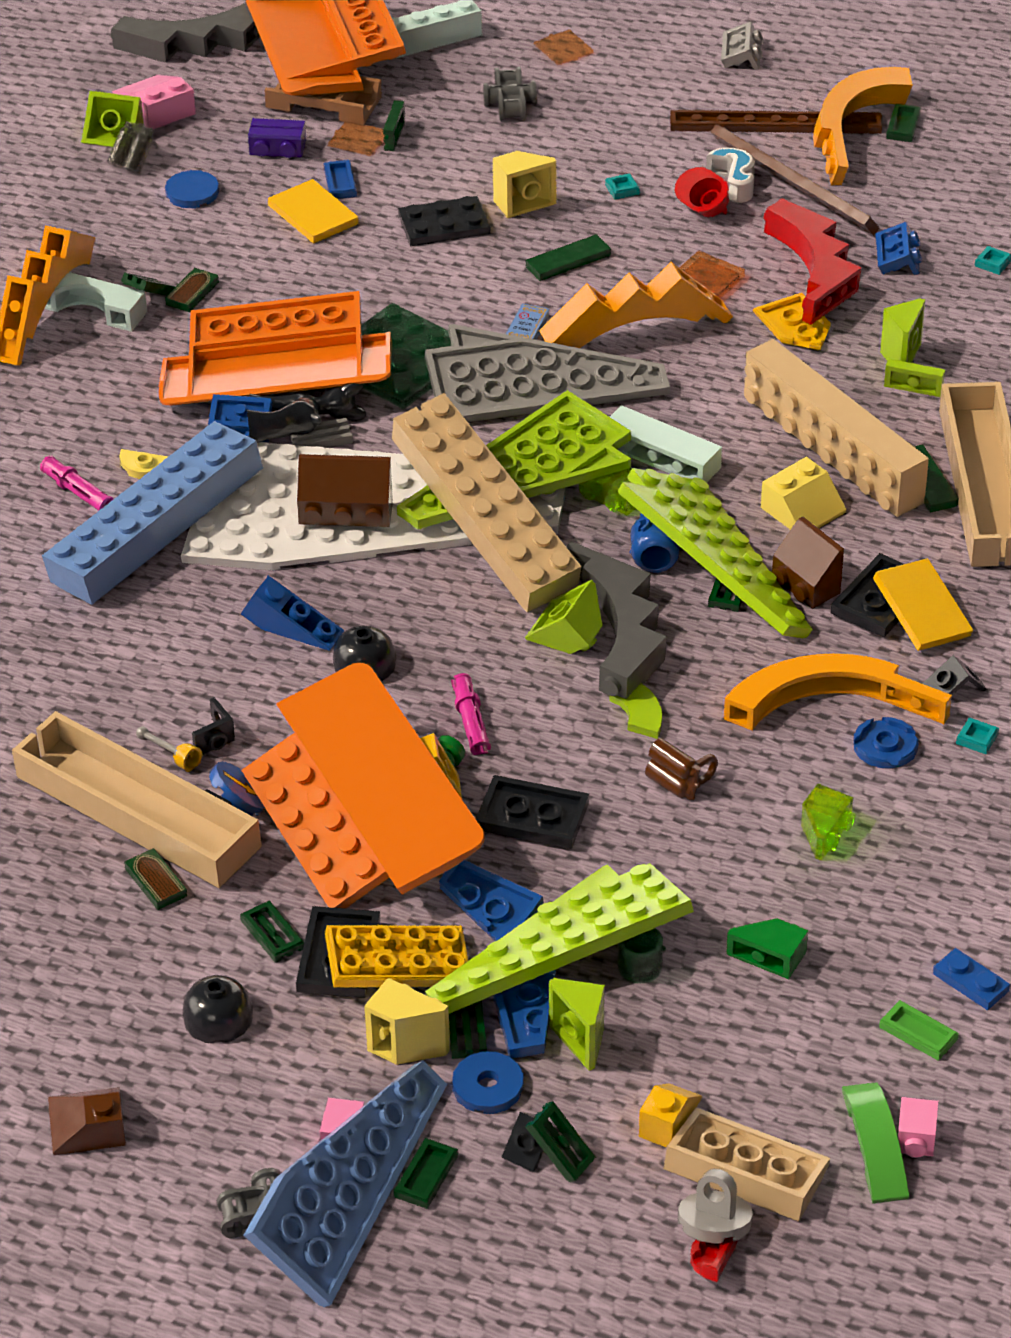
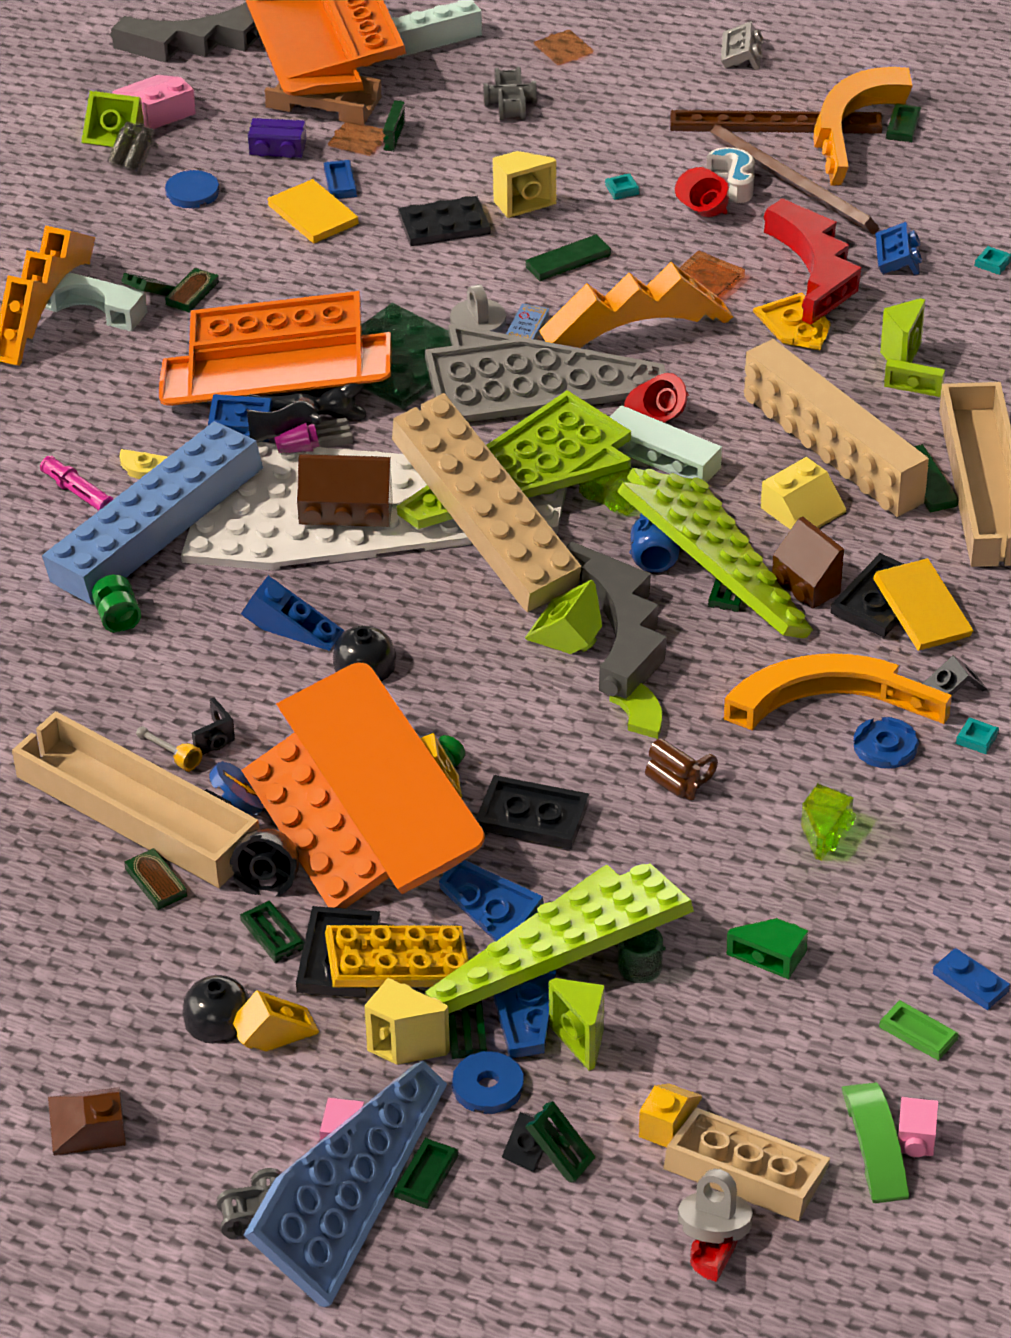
dark pink pin [451,673,491,755] -> none
none -> green wheel [91,574,141,633]
none -> black cylinder [230,828,299,897]
none -> yellow slope [233,990,319,1052]
none -> magenta cone [274,423,320,454]
none -> light grey tile [450,284,506,333]
none -> red piece [624,373,689,423]

